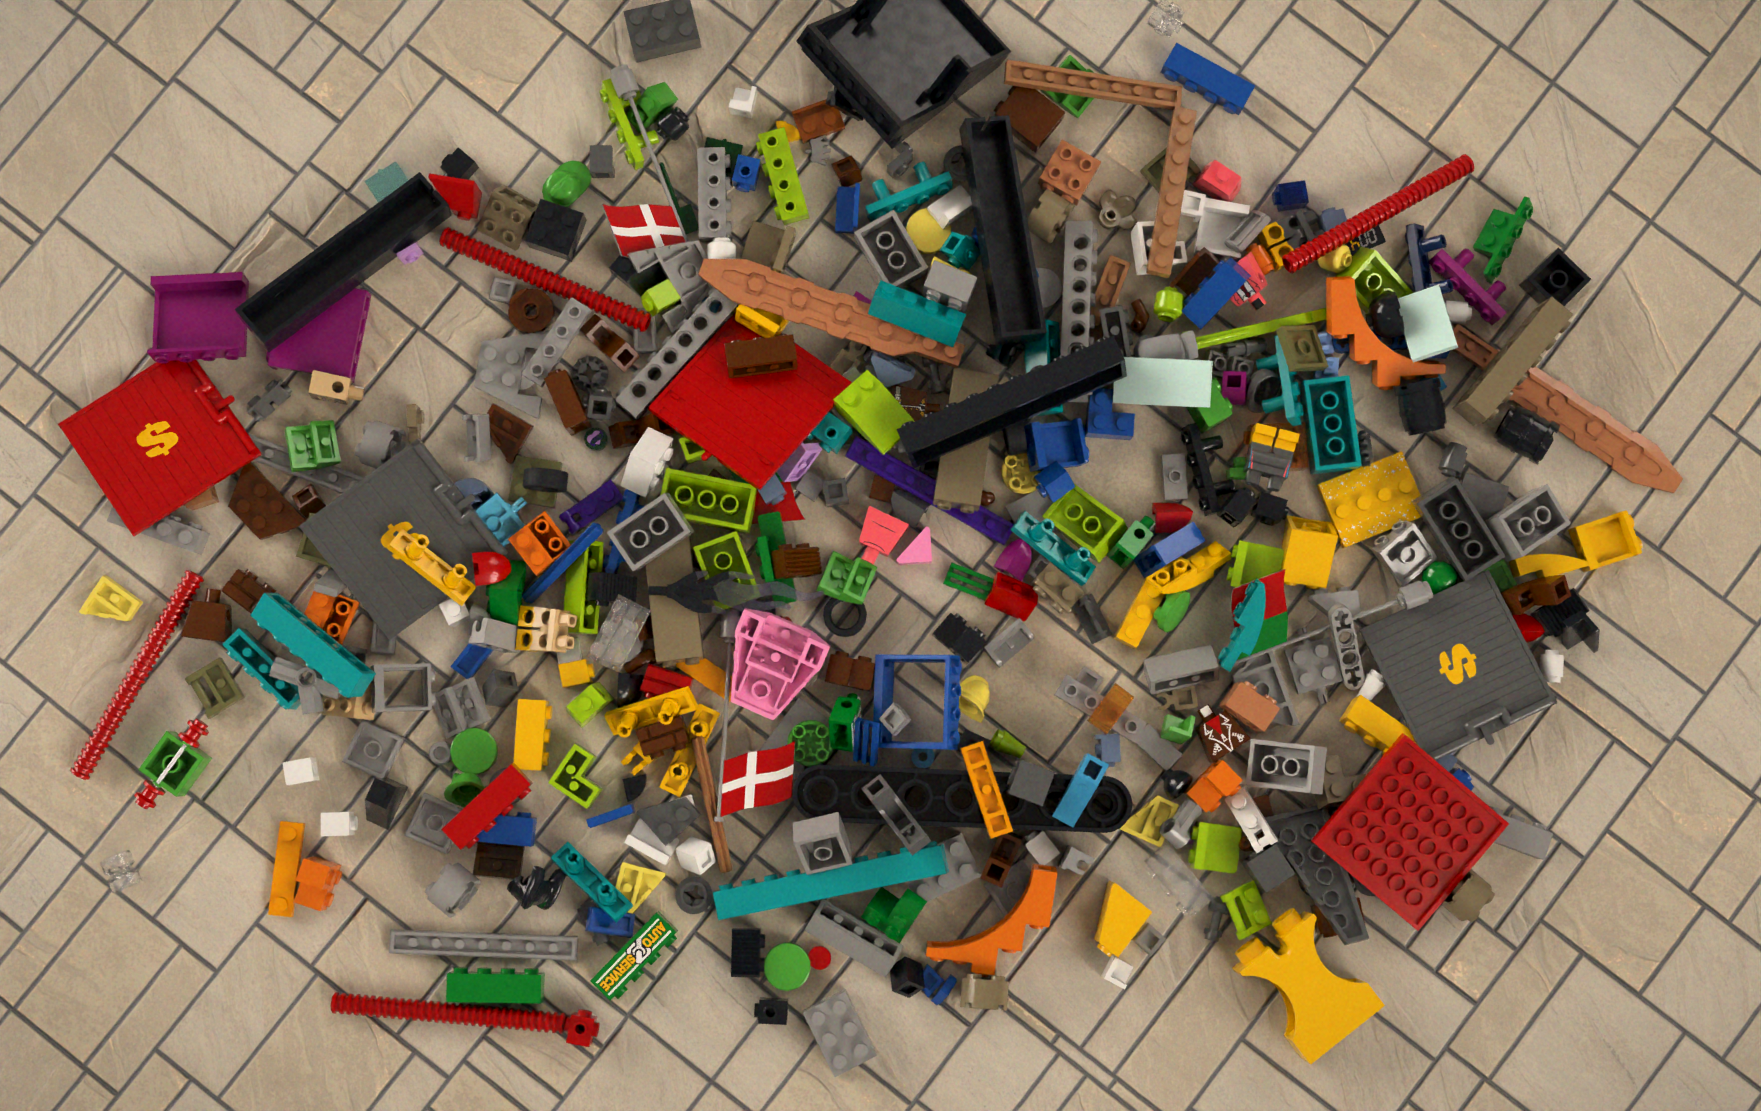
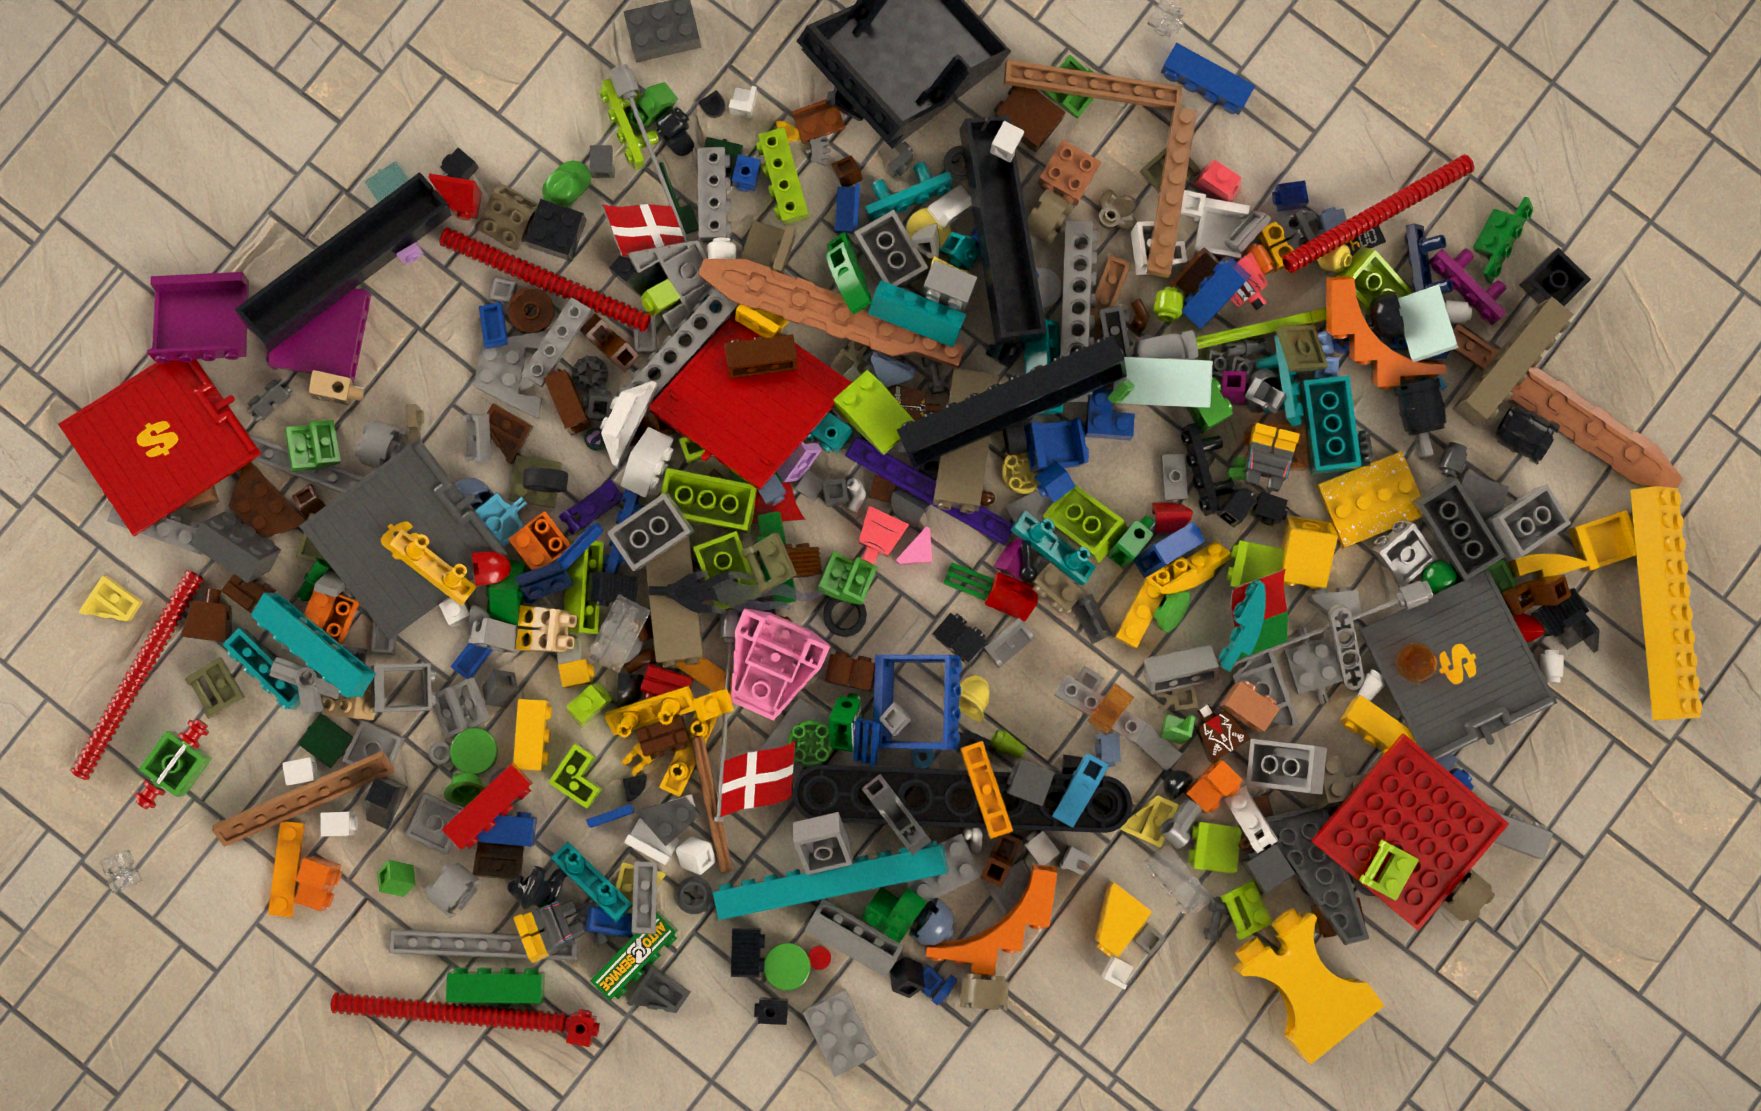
none -> dark grey brick [190,512,281,583]
none -> medium nougat plate [212,751,394,847]
none -> green axle [297,558,330,601]
none -> dark green piece [298,714,353,769]
none -> bright green panel [377,860,416,897]
none -> blue tile [479,302,508,349]
none -> dark grey hips [513,900,586,963]
none -> dark blue plate [516,561,573,601]
none -> white wedge [600,381,658,469]
none -> dark grey wing [626,965,691,1013]
none -> light grey plate [632,862,658,934]
none -> black tile [666,129,694,156]
none -> yellow bracket [692,689,734,722]
none -> black tile [698,90,725,118]
none -> olive plate [741,533,797,594]
none -> green slope [825,232,872,315]
none -> white arm [847,478,866,513]
none -> sand blue cylinder [909,898,954,946]
none -> light grey brick [911,223,940,258]
none -> white arm [963,827,983,852]
none -> white panel [990,121,1024,162]
none -> black bar [1019,541,1037,582]
none -> black tile [1062,754,1083,774]
none -> bright green tile [1107,380,1135,404]
none -> dark grey panel [1244,377,1286,415]
none -> lime plate [1359,839,1419,901]
none -> clear orange hat [1396,642,1437,682]
none -> light grey tile [1414,432,1434,459]
none -> yellow brick [1630,486,1702,721]

